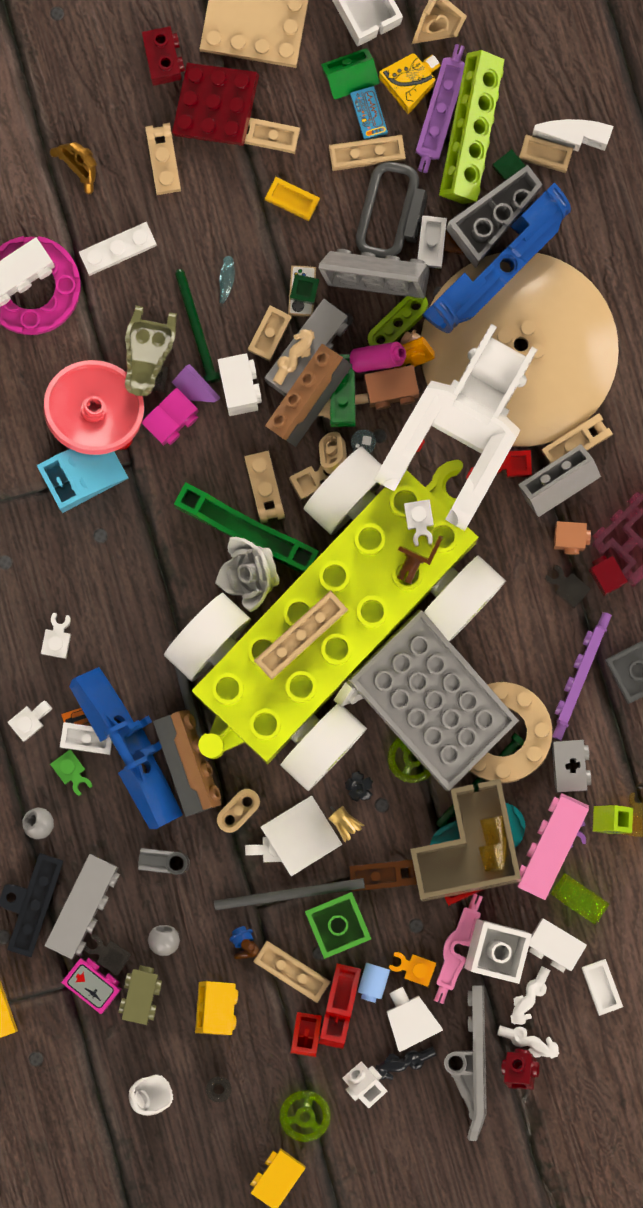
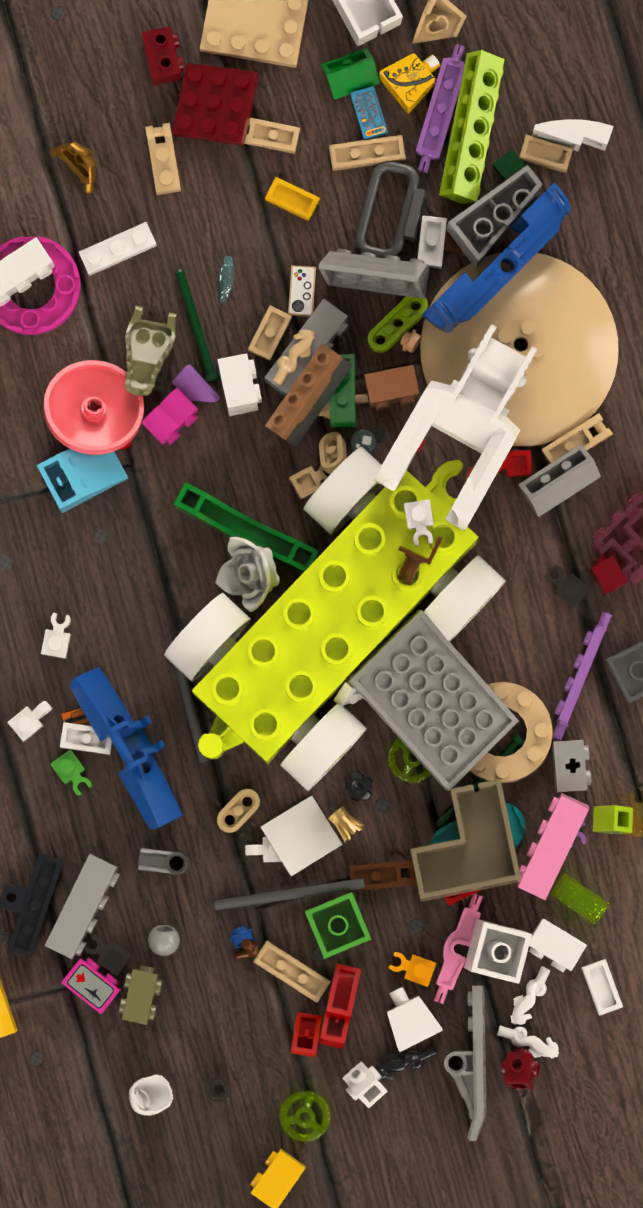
light grey piece [22,807,54,840] -> none
piece [153,710,222,817] -> none
yellow brick [195,981,238,1035] -> none
tan plate [244,450,285,524] -> none
tan tile [254,591,348,680] -> none
dark green tile [290,274,319,305] -> none
dark pink brick [350,341,406,373] -> none
light blue brick [357,963,390,1003] -> none
light orange plate [394,337,435,368] -> none
clear yellow slope [479,815,507,872] -> none
nougat brick [553,521,591,555] -> none

